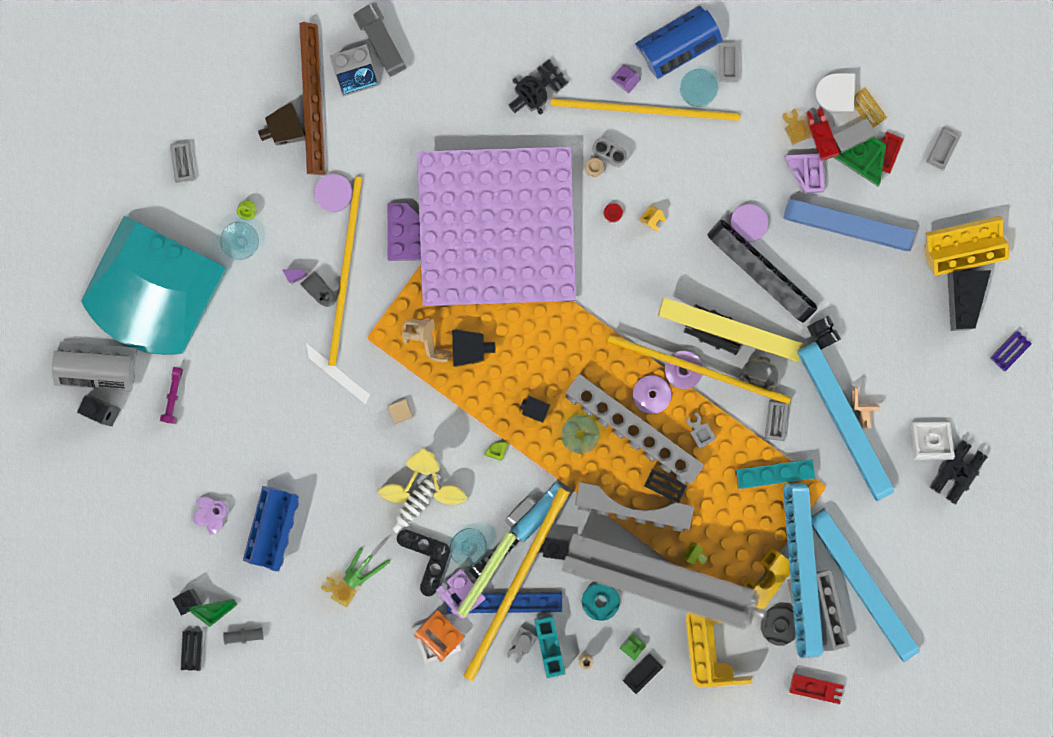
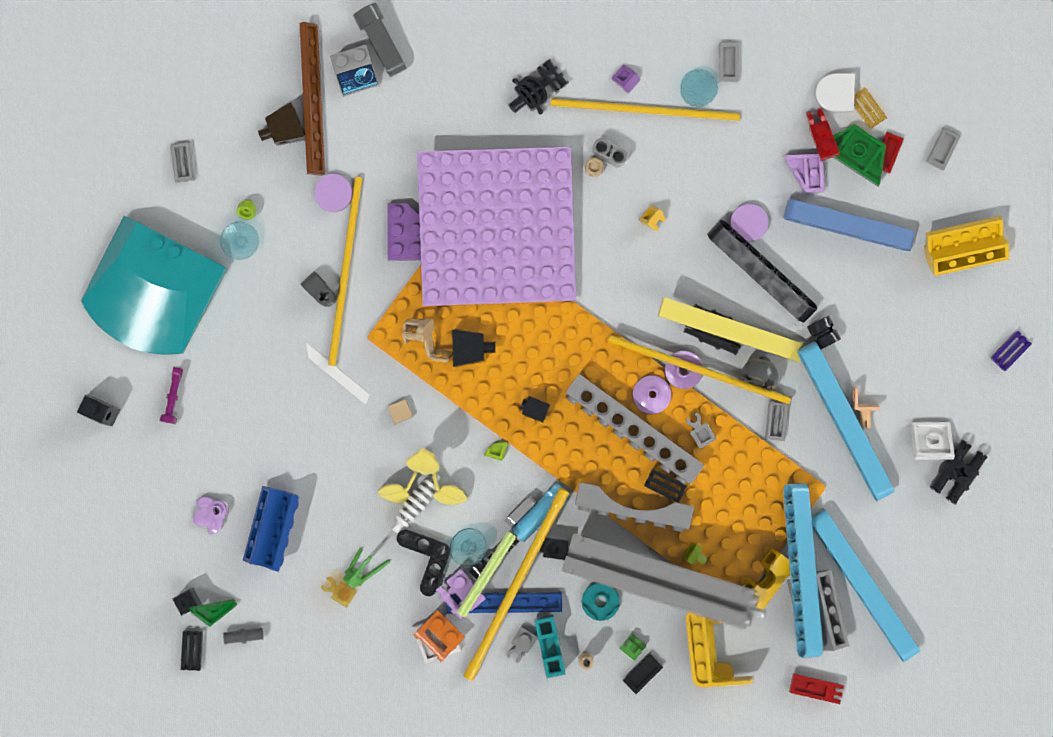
light grey brick [52,342,137,391] -> none
medium lavender slope [282,269,308,284] -> none
clear light blue plate [561,415,600,454] -> none
red tile [603,203,623,223] -> none
blue brick [635,6,723,79] -> none
teal plate [736,459,815,489] -> none
dark grey tile [760,607,796,646] -> none
clear yellow plate [782,109,811,146] -> none
light grey tile [833,118,876,153] -> none
black wedge [947,270,991,331] -> none

